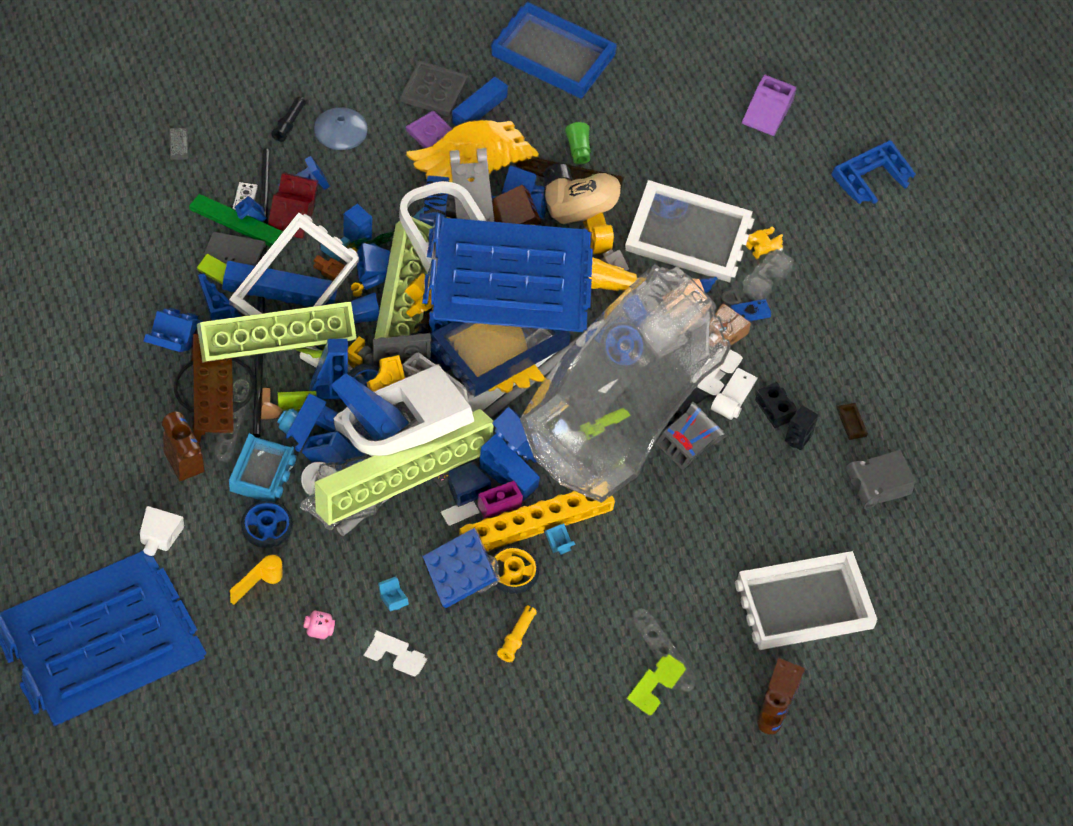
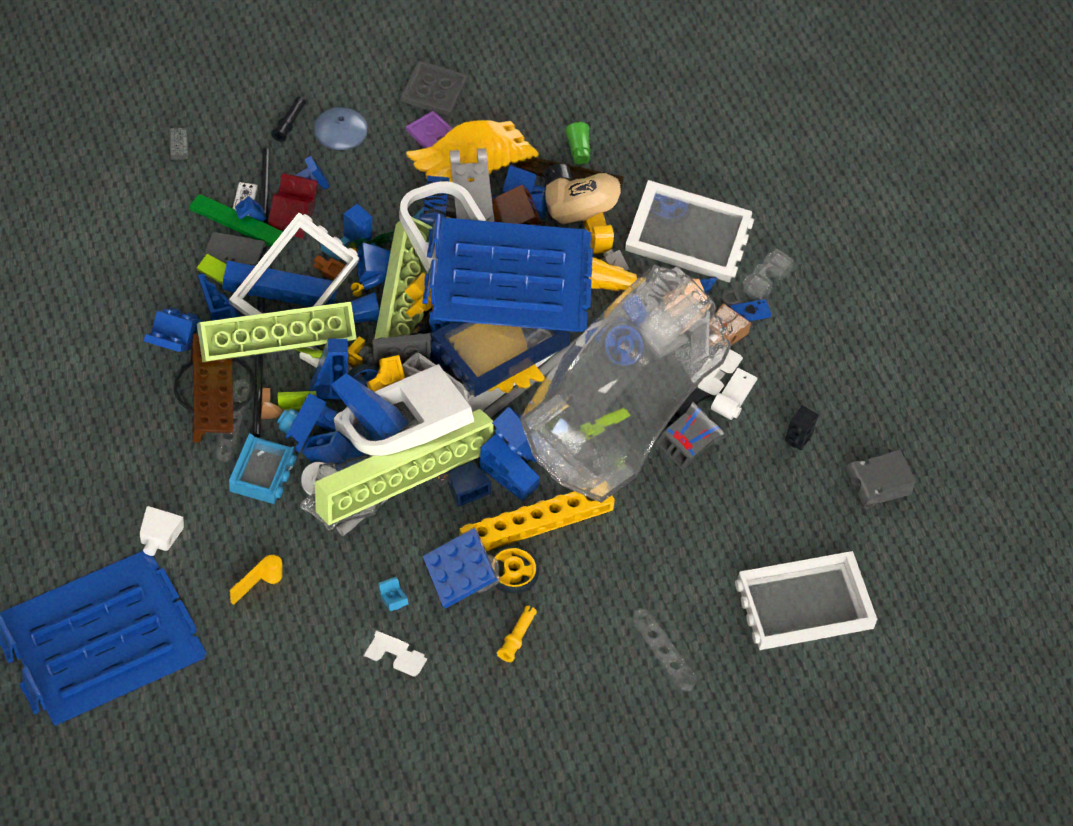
reddish brown piece [162,411,205,482] -> none
blue wheel [241,501,293,548] -> none
bright pink head [303,610,335,639] -> none
white sticker [441,501,480,526] -> none
blue brick [452,77,508,126] -> none
magenta brick [478,481,523,519] -> none
window [491,2,617,99] -> none
dark azure bracket [544,524,575,555] -> none
lime piece [627,654,686,715] -> none
medium lavender slope [742,75,796,136] -> none
yellow animal [746,227,784,259] -> none
black brick [755,382,797,428] -> none
reddish brown piece [757,658,805,735] -> none
blue wedge [831,140,916,203] -> none
dark brown tile [837,403,868,440] -> none

